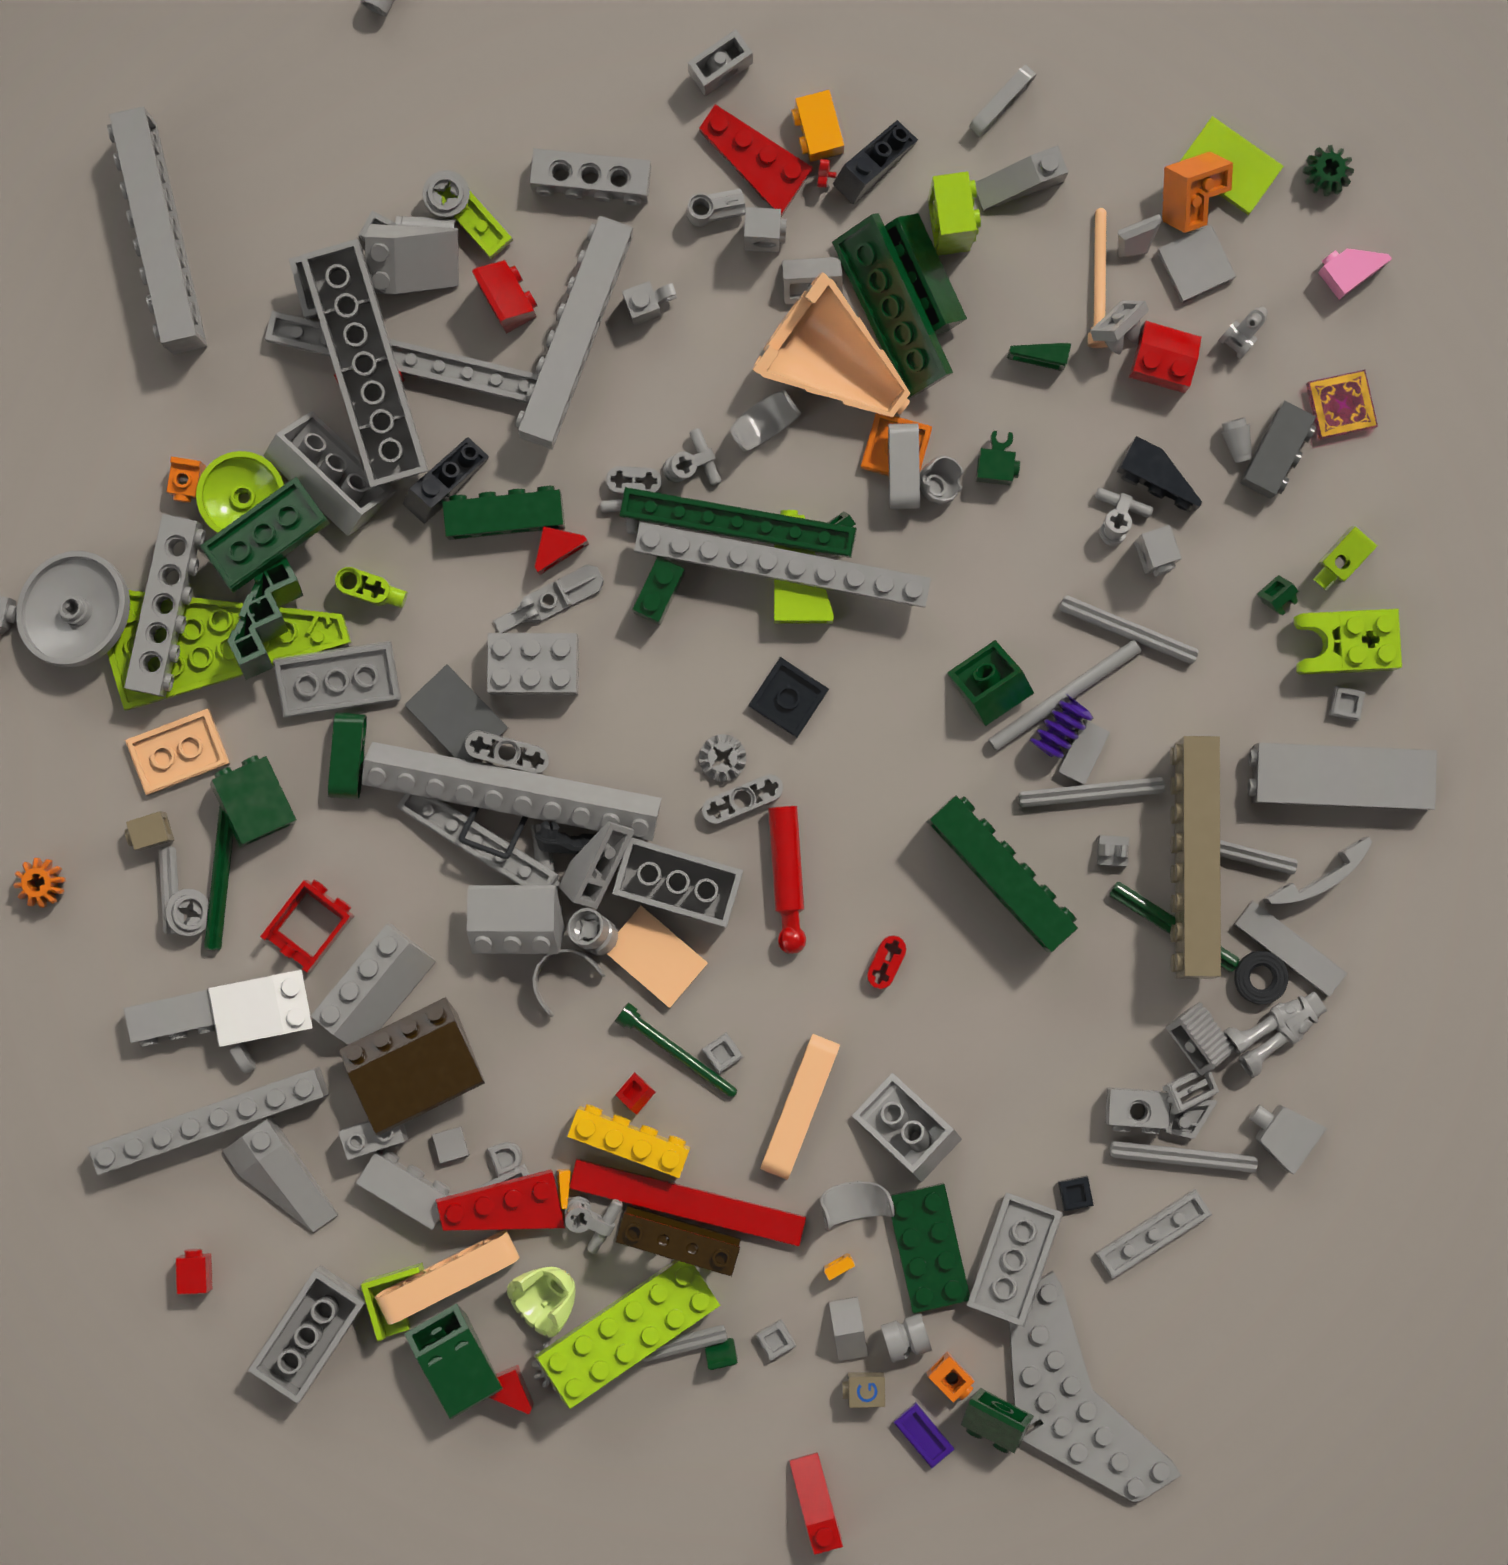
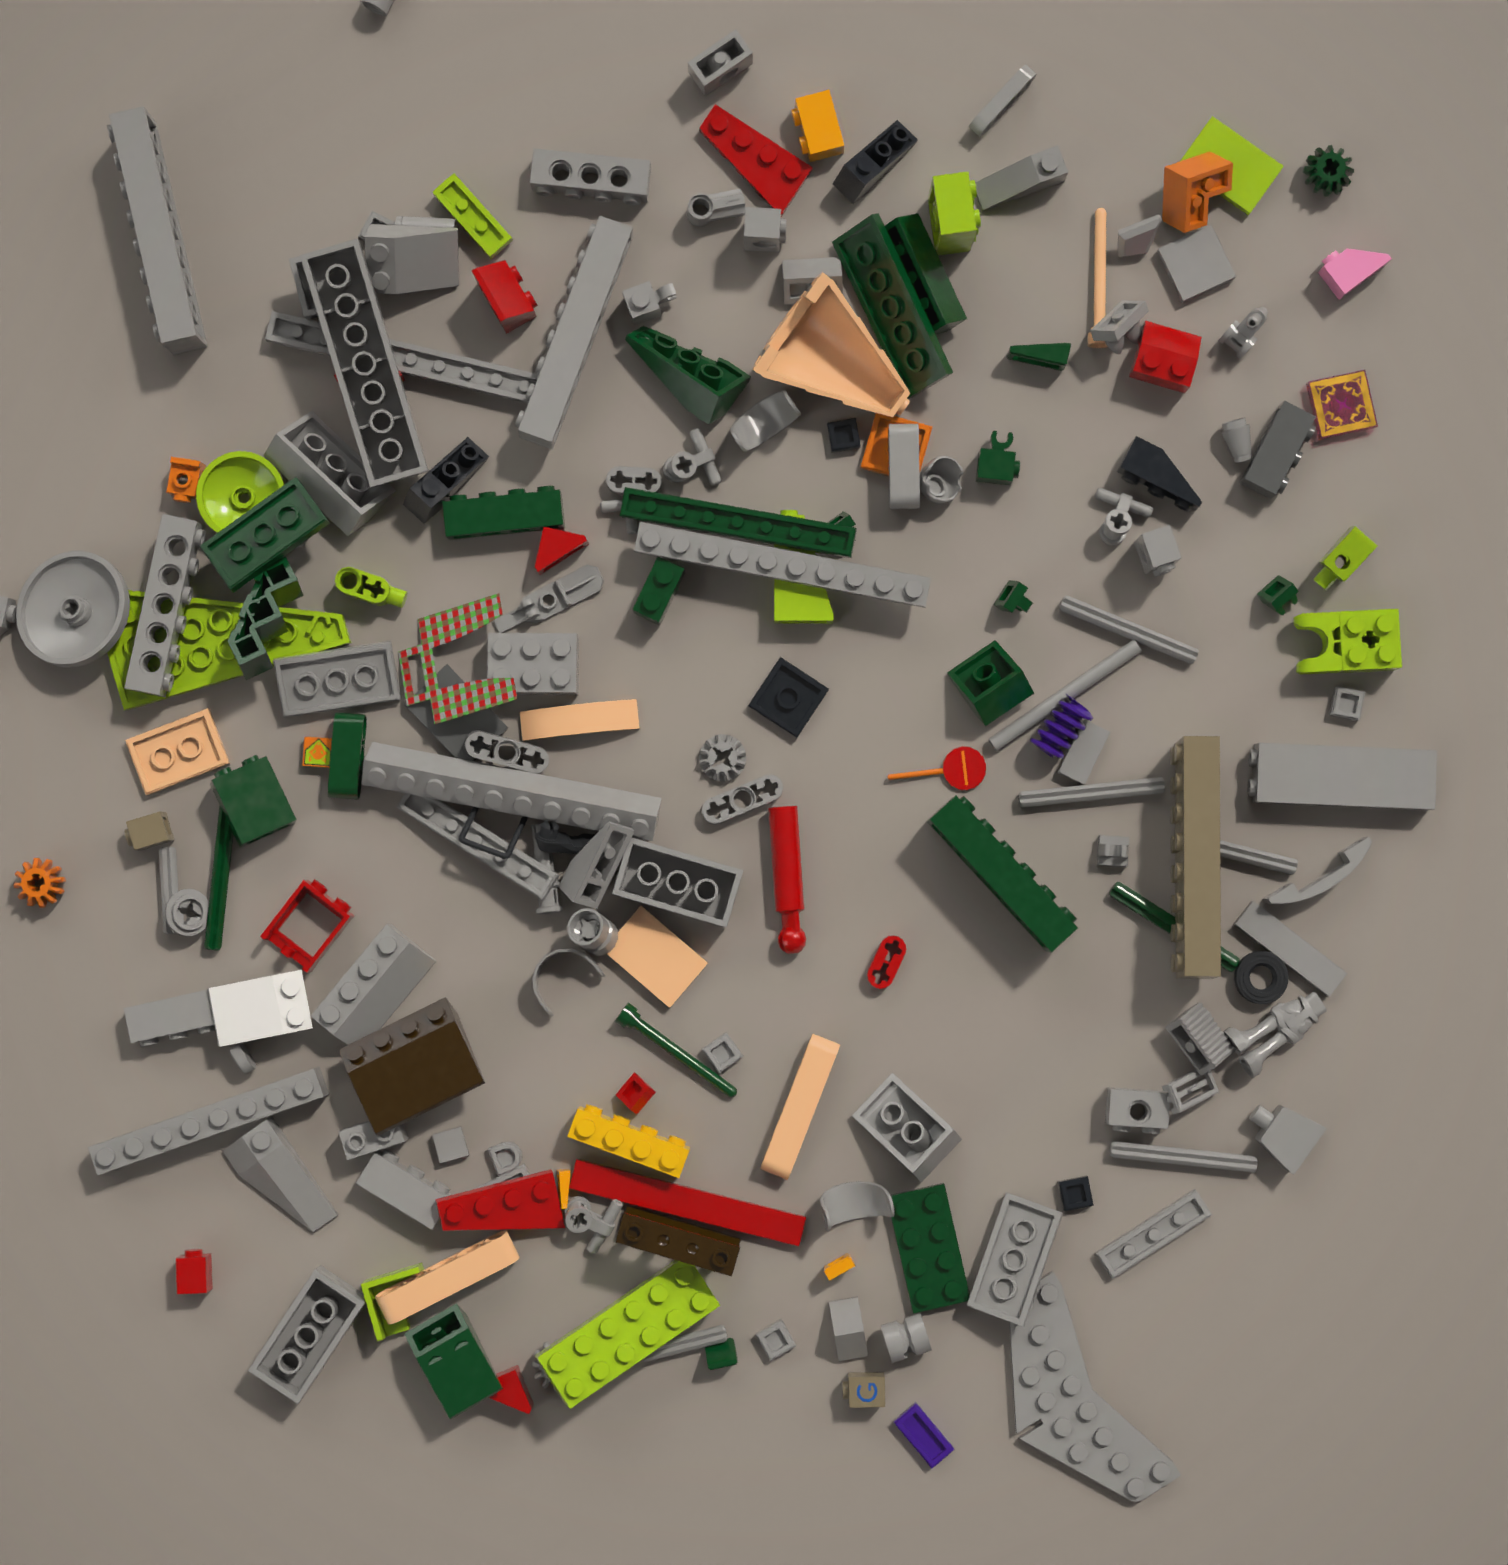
light grey gear [423,170,470,218] -> none
light grey slope [467,885,565,954] -> none
yellowish green hair [507,1267,576,1337] -> none
slope [789,1452,843,1555] -> none
red piece [817,159,837,188] -> none
orange brick [926,1351,975,1403] -> none
dark green slope [961,1388,1034,1454] -> none
light grey piece [1164,1099,1217,1139] -> none
none -> tile [302,737,332,768]
none -> piece [398,593,517,724]
none -> light nougat slope [520,699,640,741]
none -> dark green wedge [625,325,751,424]
none -> black tile [827,418,861,453]
none -> red piece [887,746,986,790]
none -> dark green tile [993,580,1033,613]

